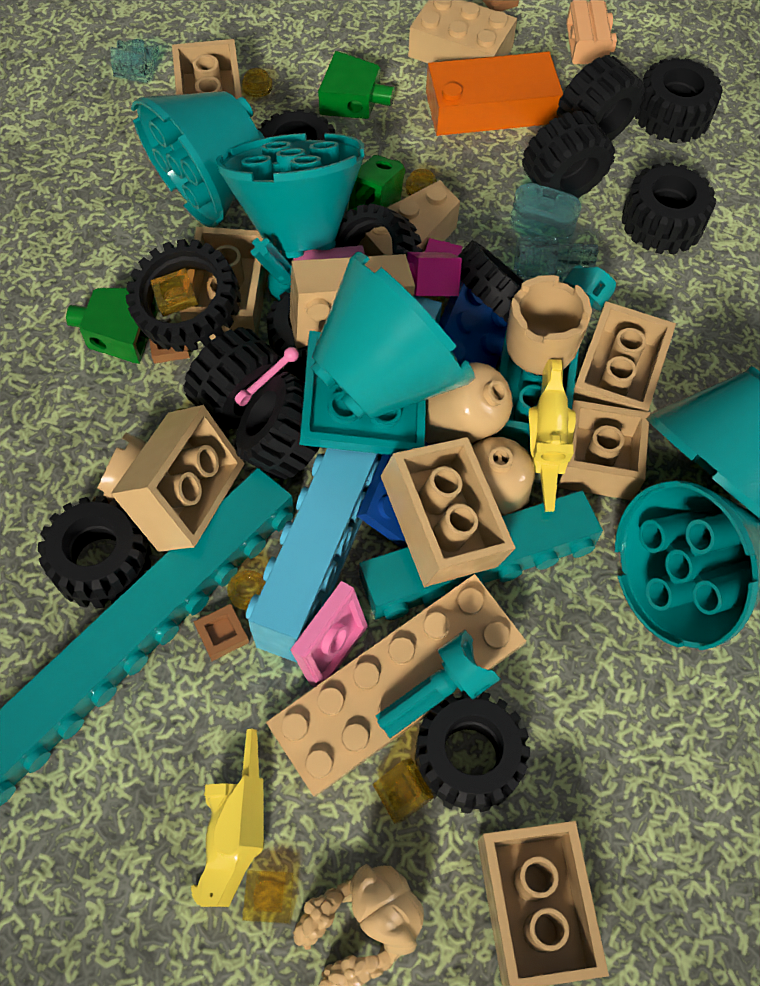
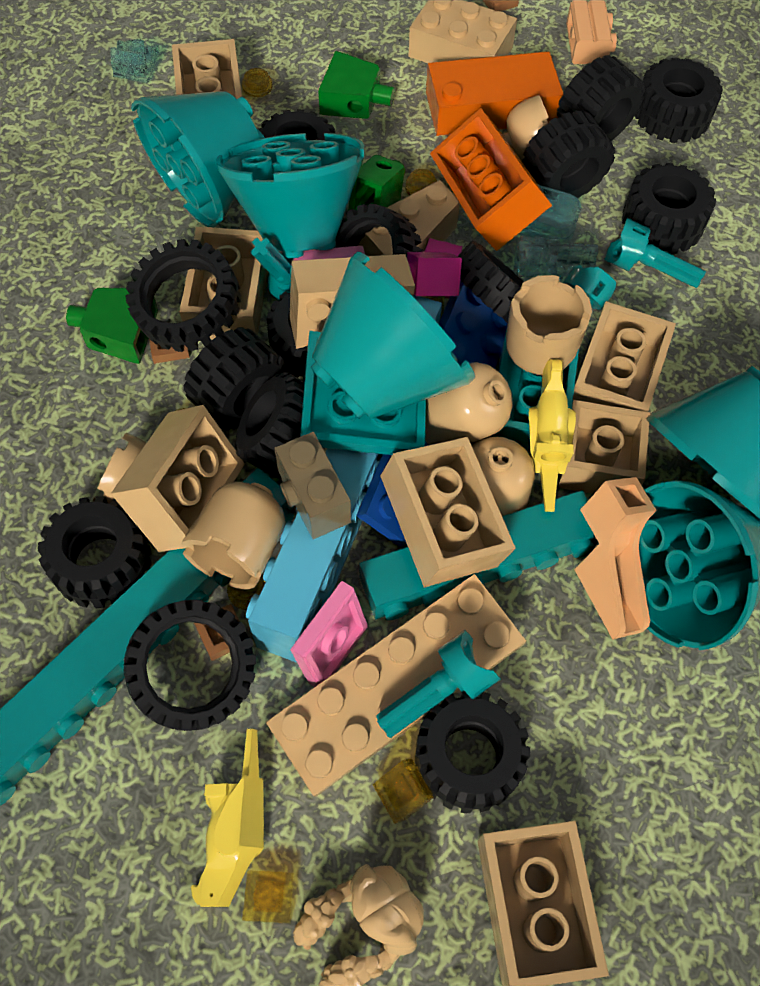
clear yellow plate [150,268,198,317] -> none
bright pink hinge [235,347,299,406] -> none
none -> black tyre [124,600,256,731]
none -> tan cylinder [181,482,286,590]
none -> dark tan brick [274,431,351,539]
none -> orange brick [430,108,552,251]
none -> tan cylinder [502,95,548,161]
none -> light nougat arch [574,477,657,640]
none -> teal piece [604,218,706,288]

